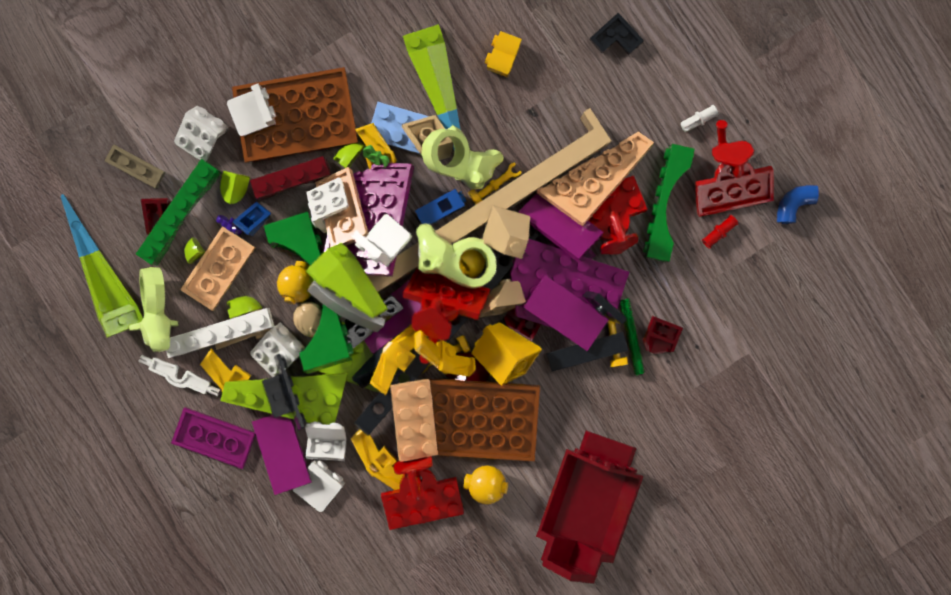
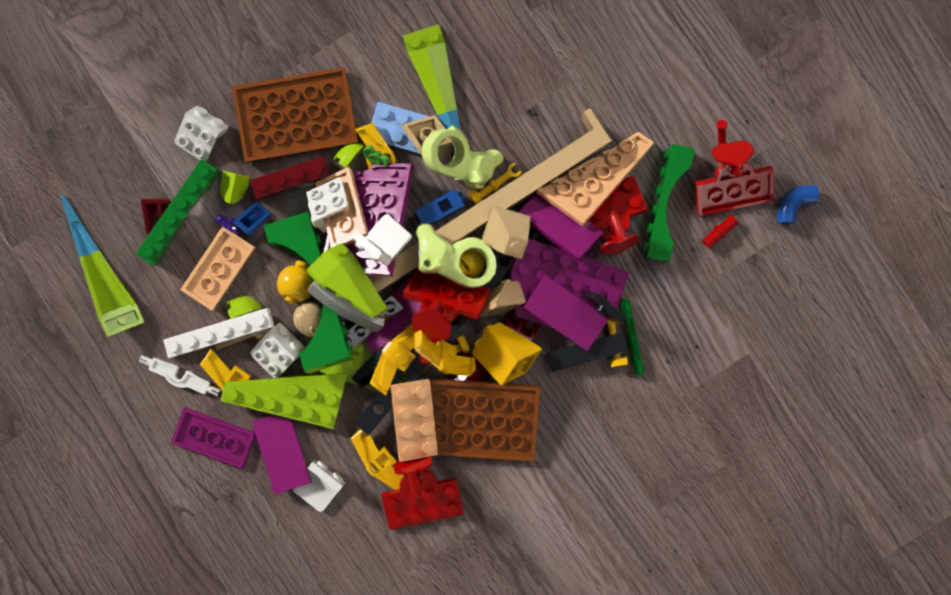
dark tan plate [105,144,166,189] -> none
yellowish green animal [129,267,178,352] -> none
lime brick [184,237,205,264] -> none
white bracket [227,84,276,136] -> none
black bracket [261,354,306,430] -> none
white bracket [305,422,347,461] -> none
yellow brick [464,465,508,504] -> none
yellow brick [485,31,522,78] -> none
dark red panel [536,430,644,584] -> none
black plate [589,13,644,55] -> none
dark red slope [643,316,683,354] -> none
white axle [681,105,719,132] -> none

